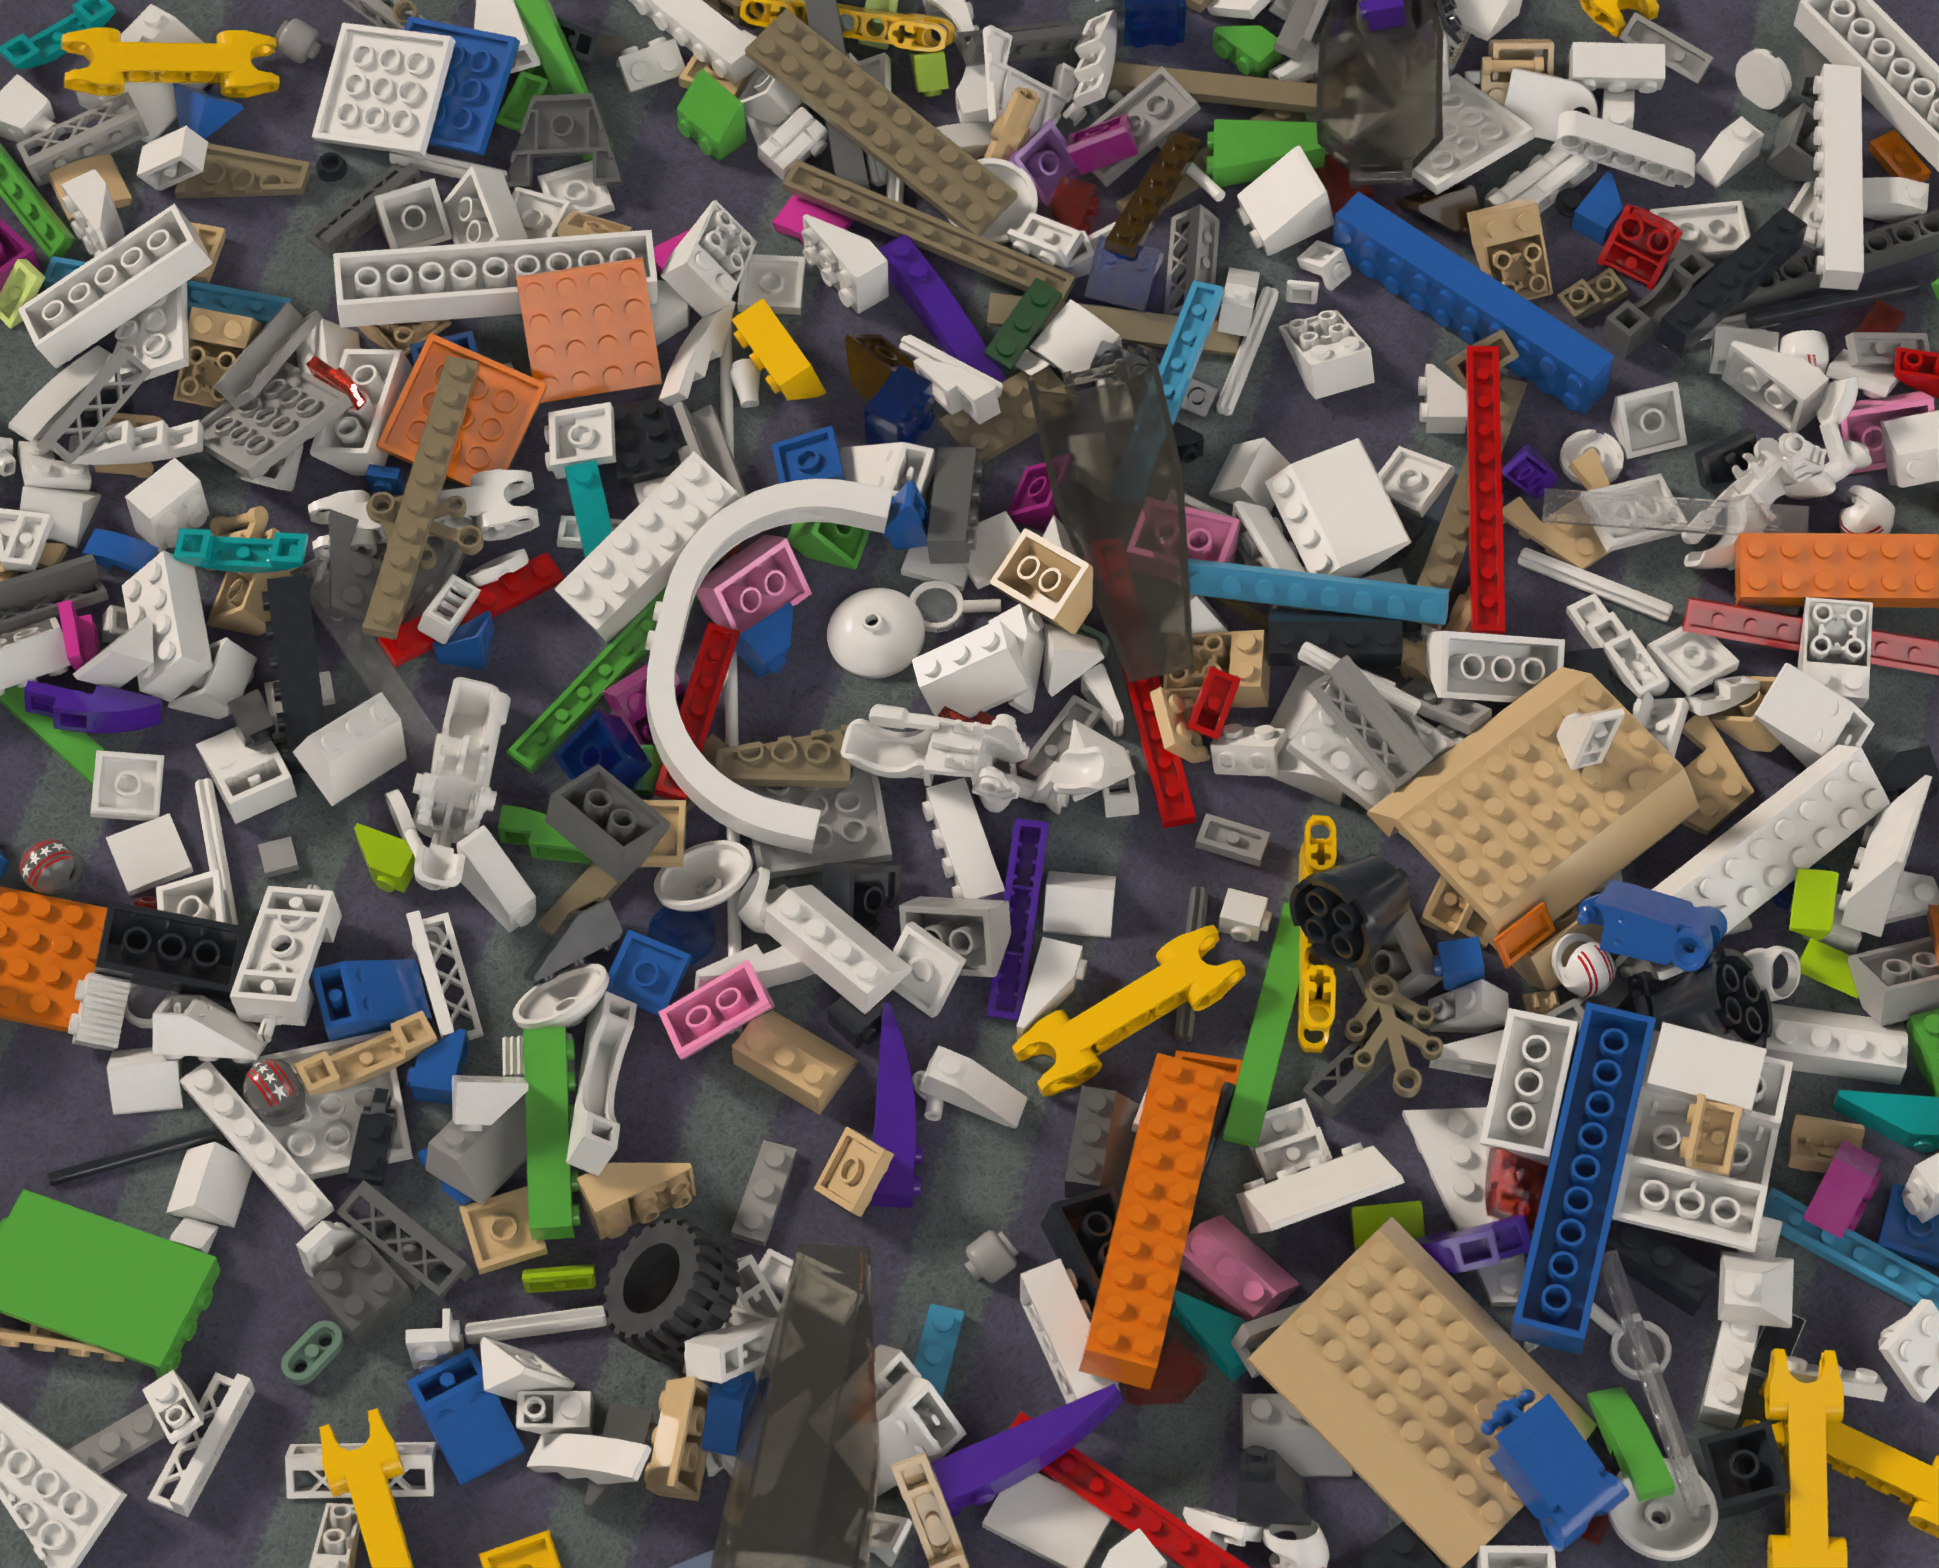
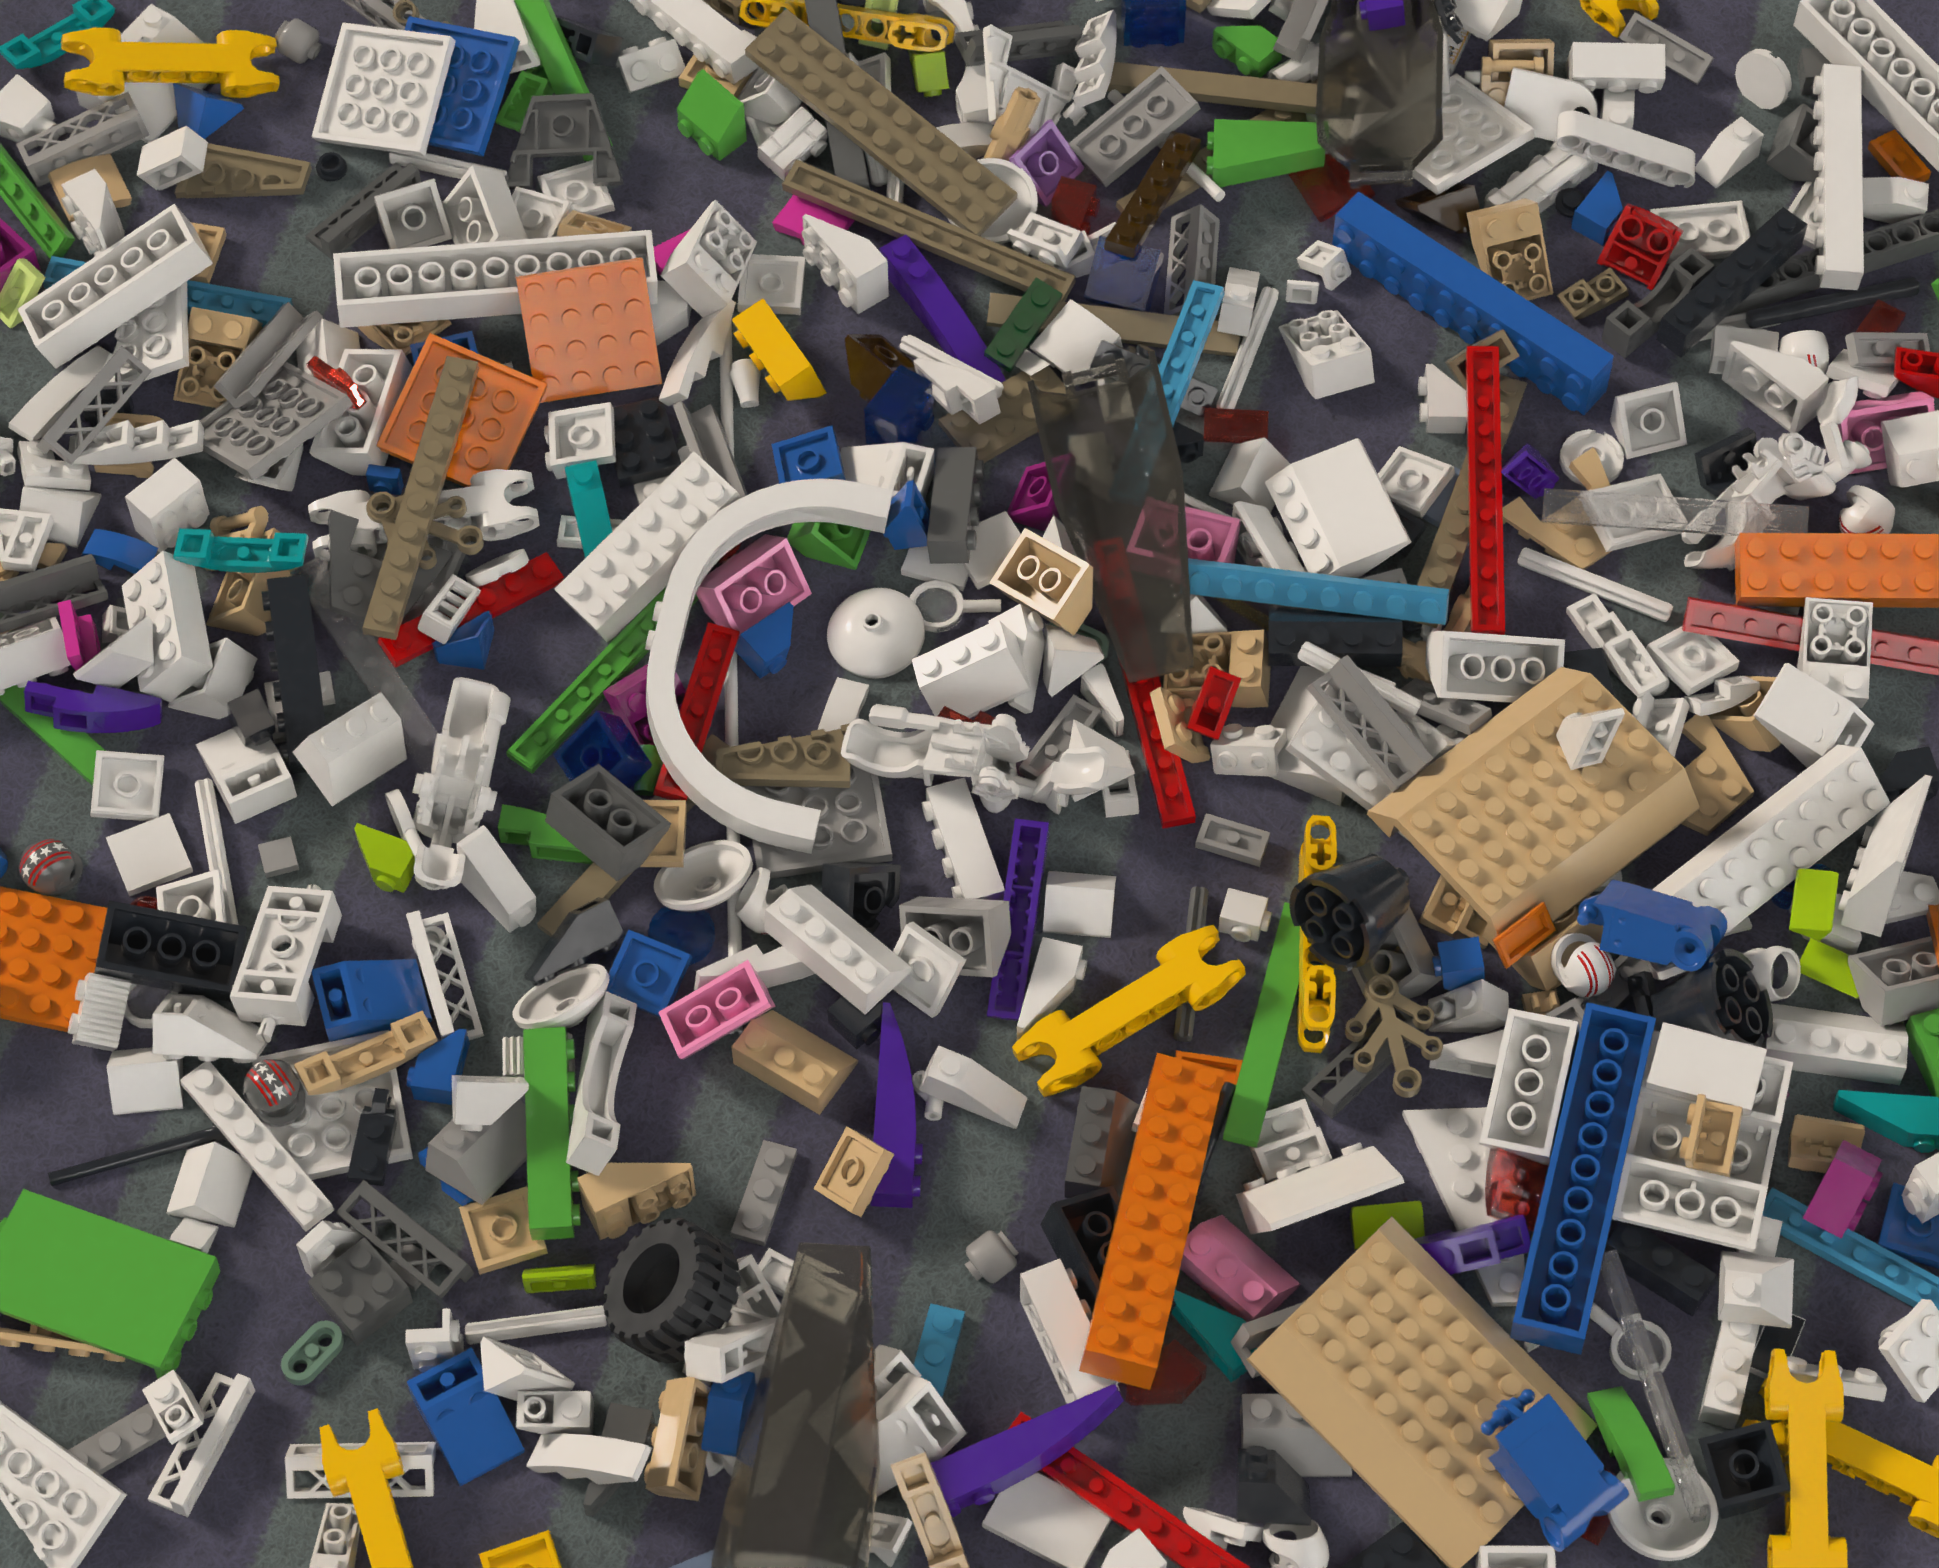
magenta slope [1066,113,1139,175] -> none
white slope [1236,145,1335,256] -> none
none -> white slope [818,677,869,732]
none -> clear red plate [1203,408,1269,443]

